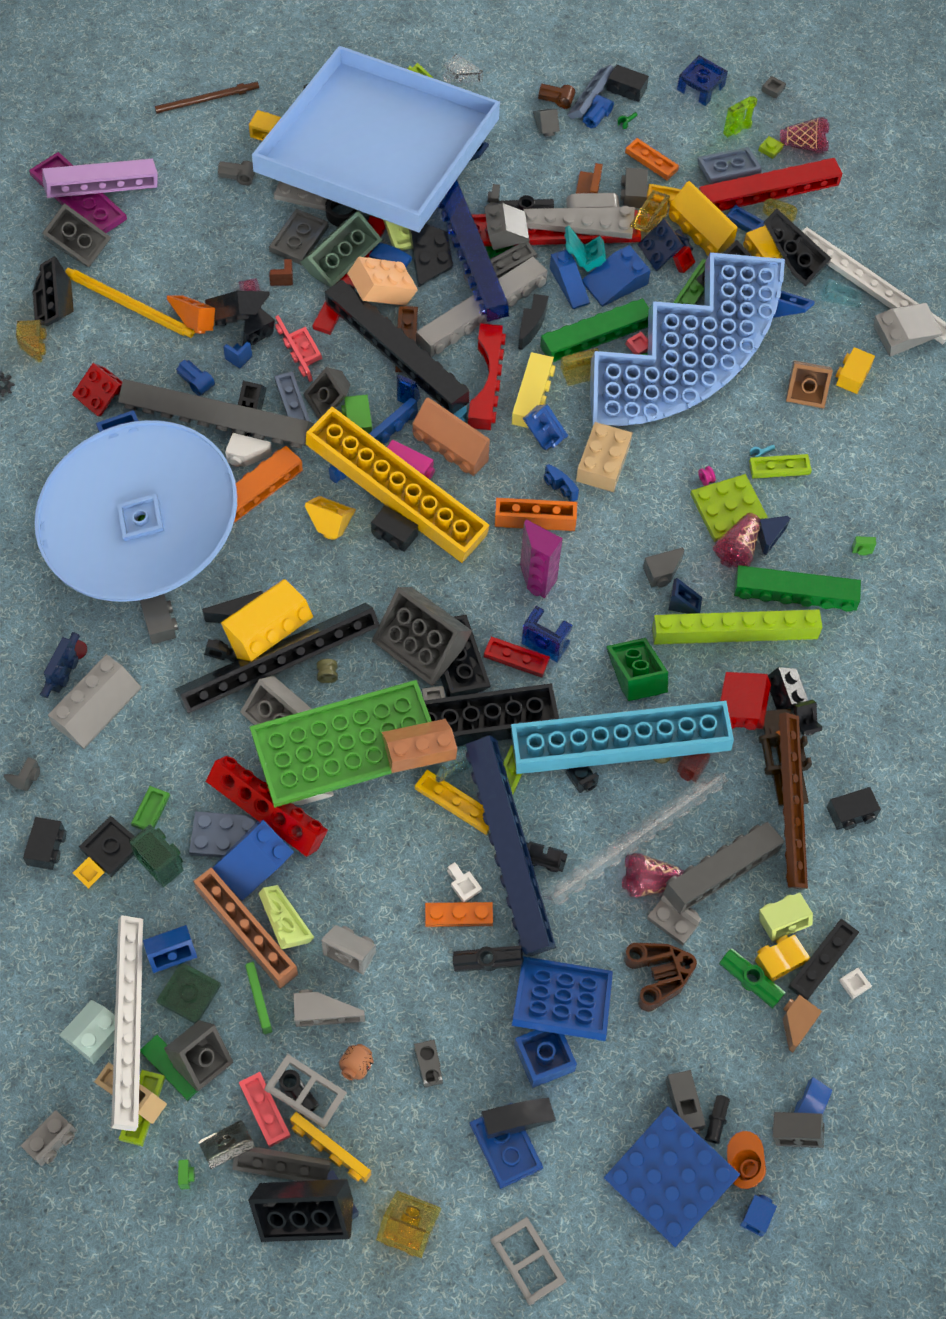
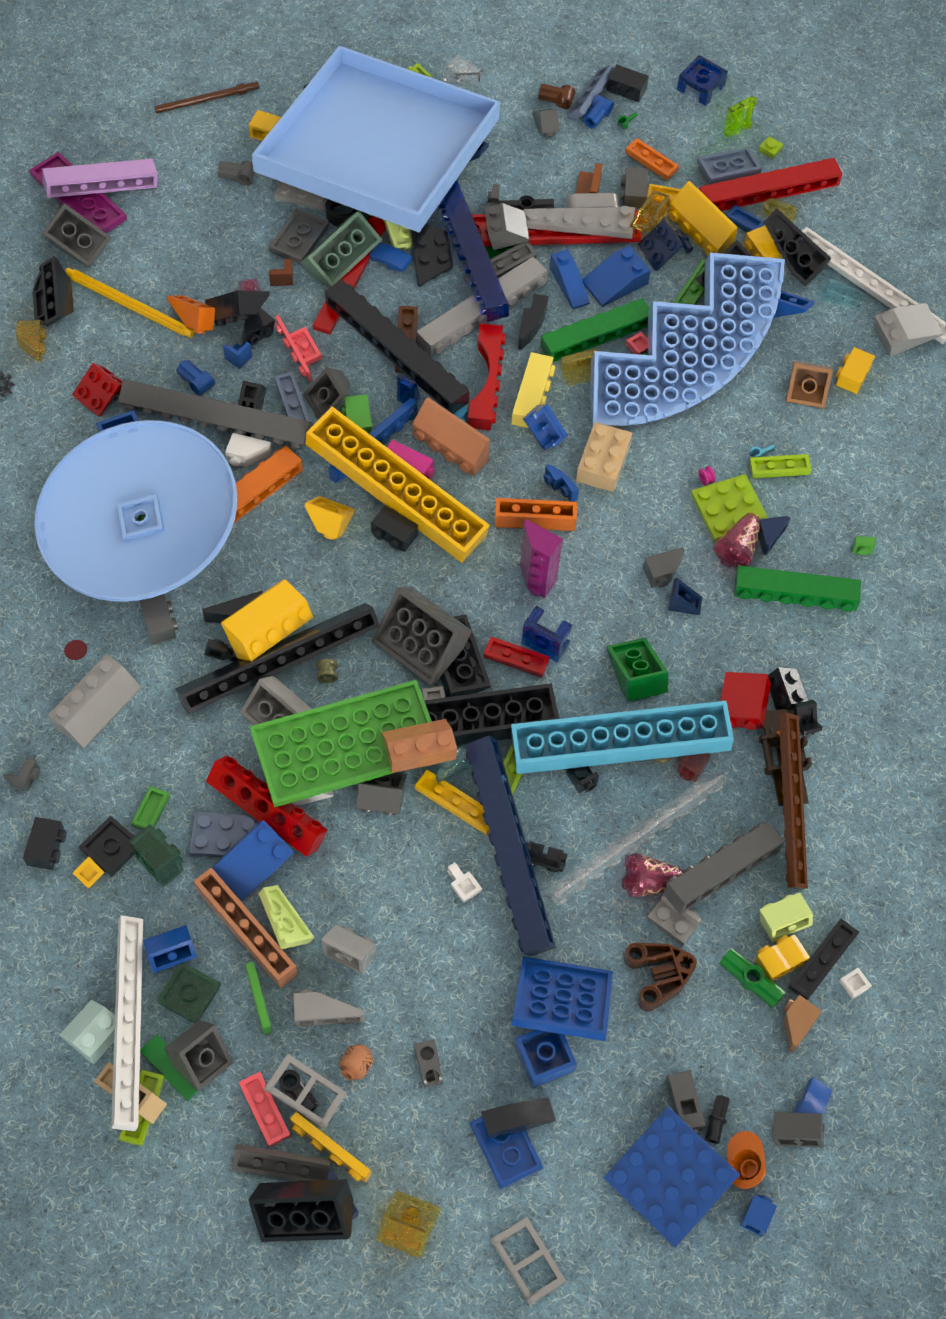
light grey bracket [21,1110,77,1167] -> none
dark blue plate [40,632,80,698] -> none
bright green plate [178,1160,195,1189] -> none
clear smoke tile [199,1120,255,1169] -> none
light nougat brick [348,257,418,306] -> none
orange plate [425,902,493,927] -> none
black piece [453,945,524,972] -> none
teal bracket [564,225,606,272] -> none
lime brick [652,609,822,645] -> none
red plate [673,246,695,273] -> none
dark grey plate [761,76,786,99] -> none
clear pink cone [780,117,829,153] -> none
black brick [826,787,881,830] -> none
none -> dark grey slope [356,773,407,815]

